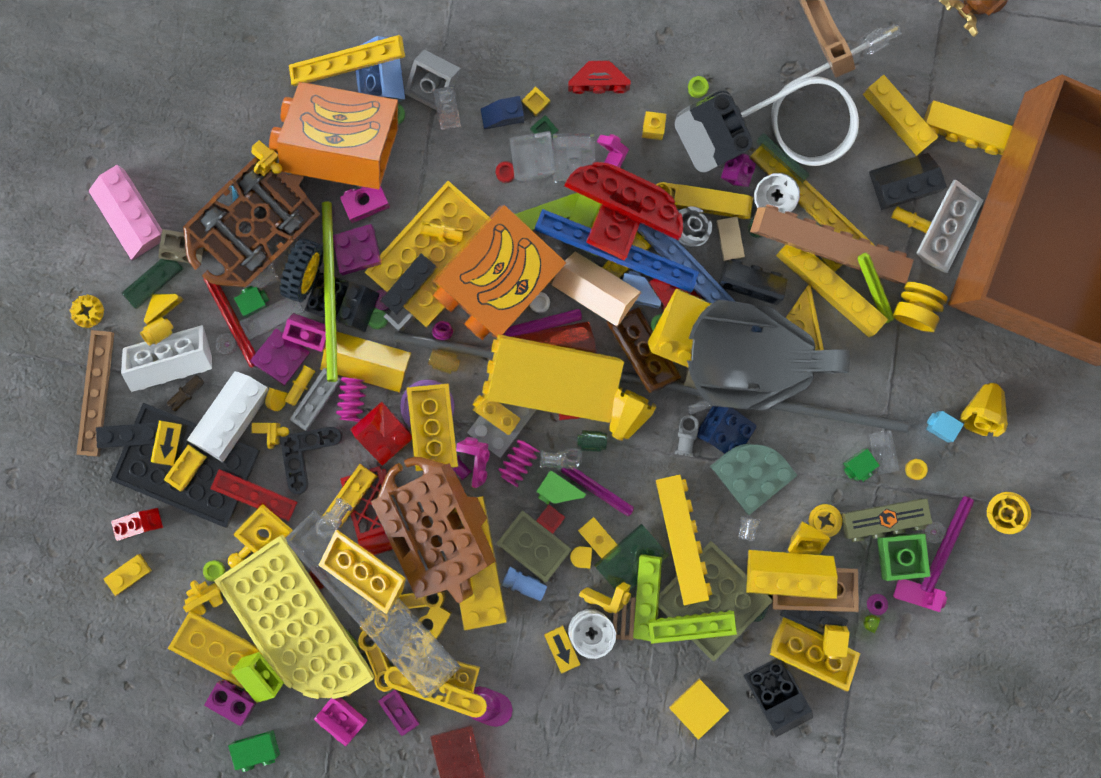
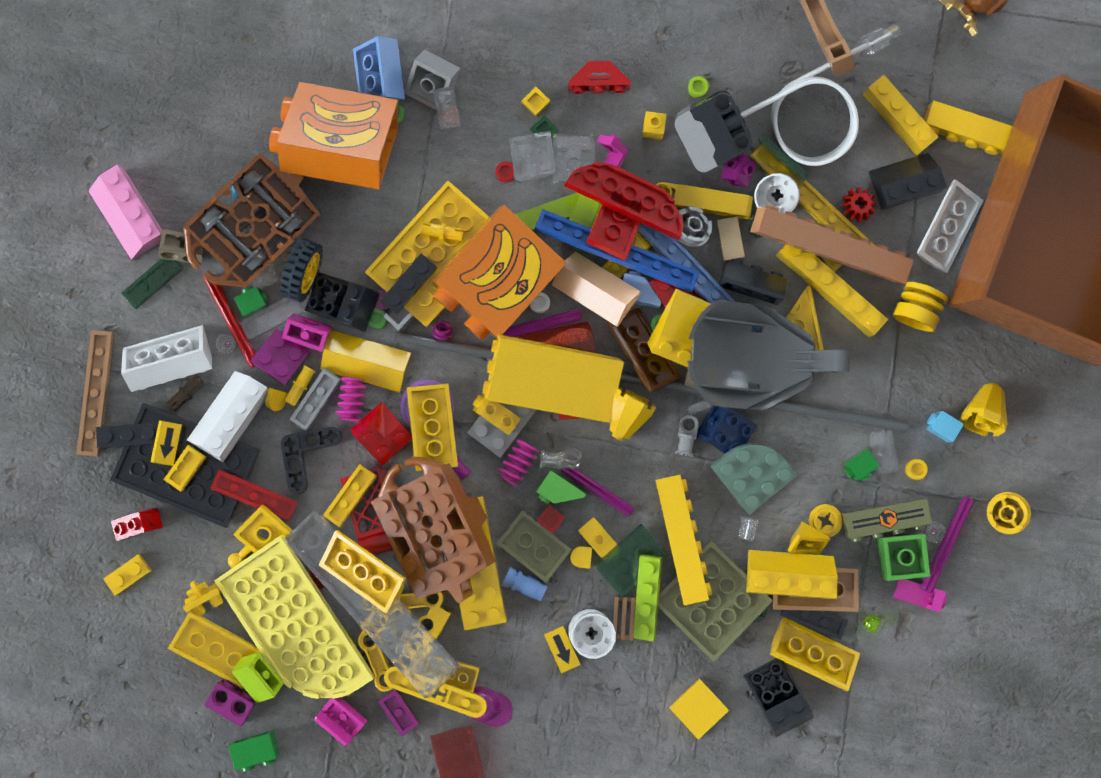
yellow gear [69,294,104,328] -> none
yellow brick [140,317,173,346] -> none
yellow slope [144,294,184,325] -> none
lime tile [203,560,226,582] -> none
yellow piece [251,140,282,176] -> none
yellow piece [252,423,289,449] -> none
yellow tile [289,35,405,86] -> none
clear connector [315,498,353,539] -> none
lime piece [322,201,338,382] -> none
magenta plate [333,224,381,276] -> none
dark pink brick [340,186,390,224] -> none
clear yellow brick [428,349,460,375] -> none
dark pink bracket [456,437,490,488] -> none
dark blue slope [480,96,524,130] -> none
clear green brick [577,430,607,452] -> none
yellow bracket [579,582,631,613] -> none
lime gear [648,610,737,644] -> none
yellow brick [823,624,850,659] -> none
lime axle [858,253,894,323] -> none
magenta plate [867,594,888,615] -> none
yellow axle [891,206,932,233] -> none
none -> red gear [841,187,877,223]

